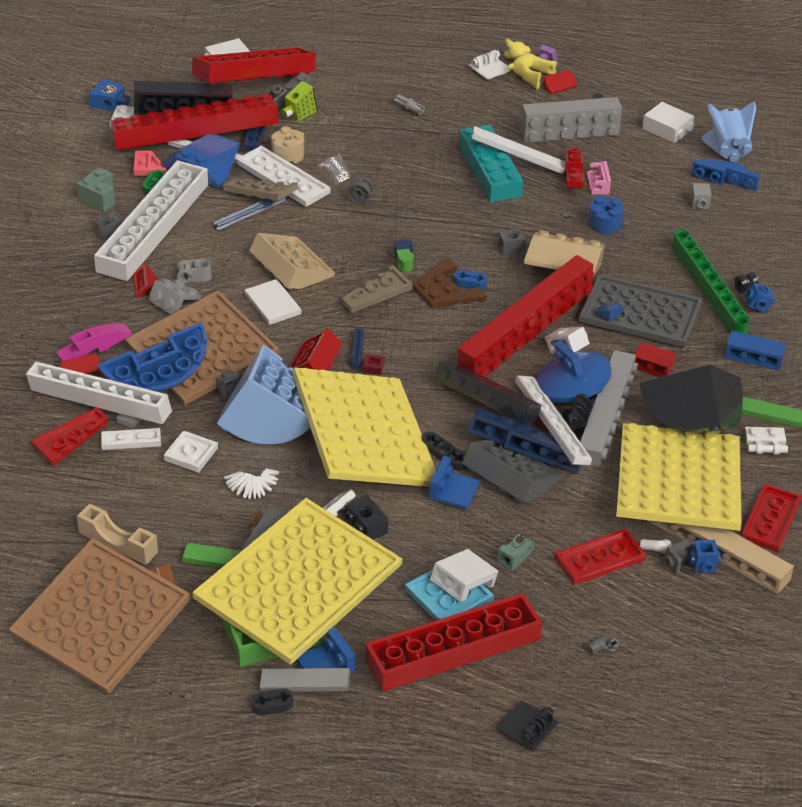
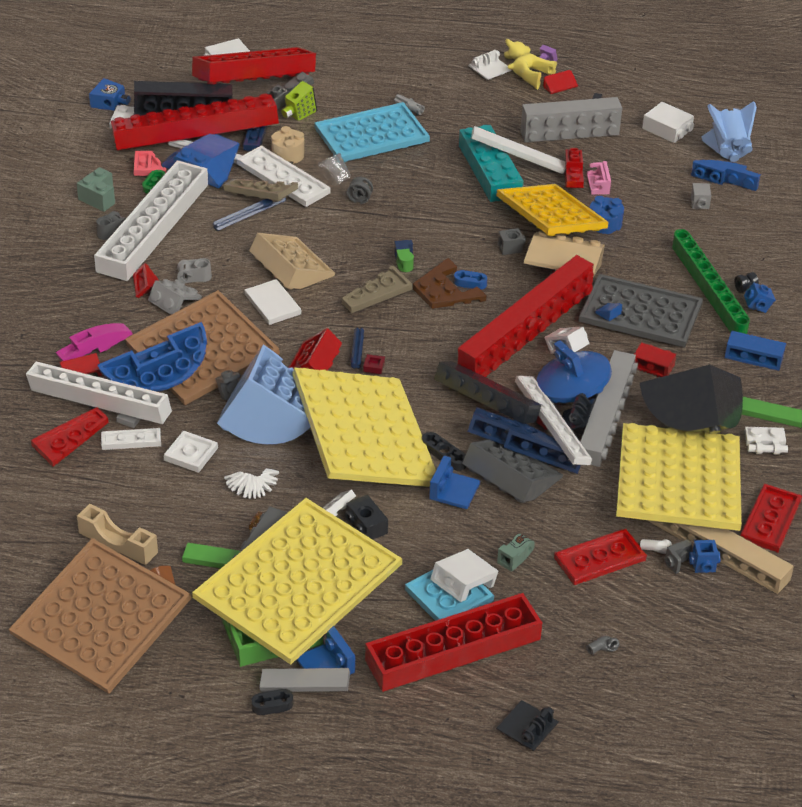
none -> medium azure plate [315,102,430,163]
none -> yellow plate [497,184,608,236]

